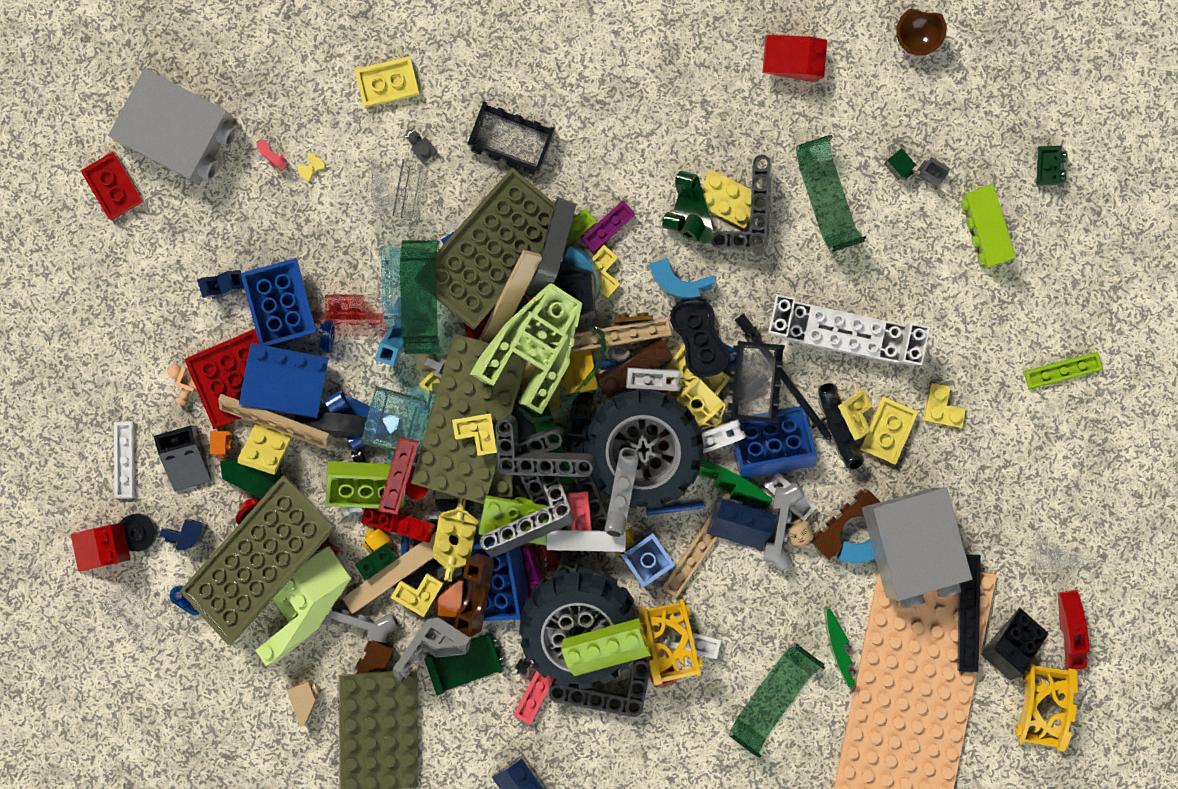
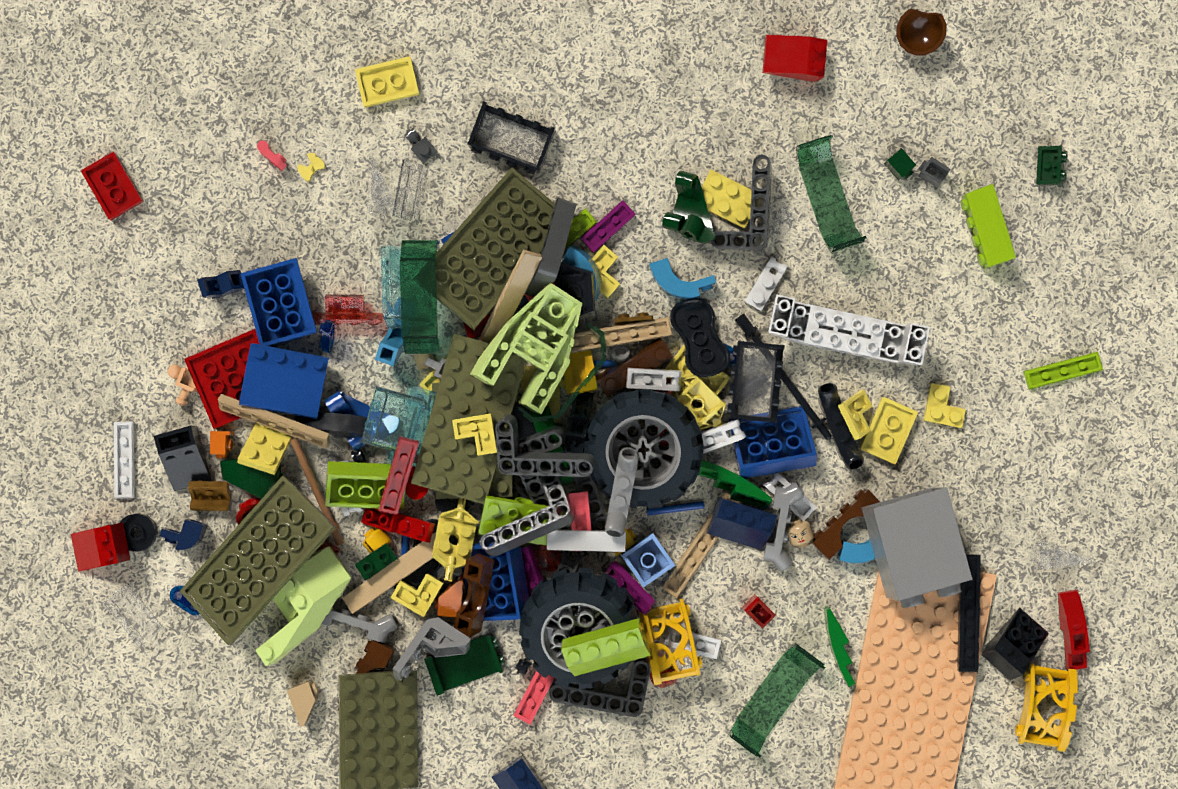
light grey brick [108,68,237,185] -> none
none -> pearl gold bracket [188,481,231,511]
none -> medium nougat bar [290,438,344,546]
none -> magenta plate [605,560,655,615]
none -> red slope [742,594,776,629]
none -> white plate [744,256,788,312]

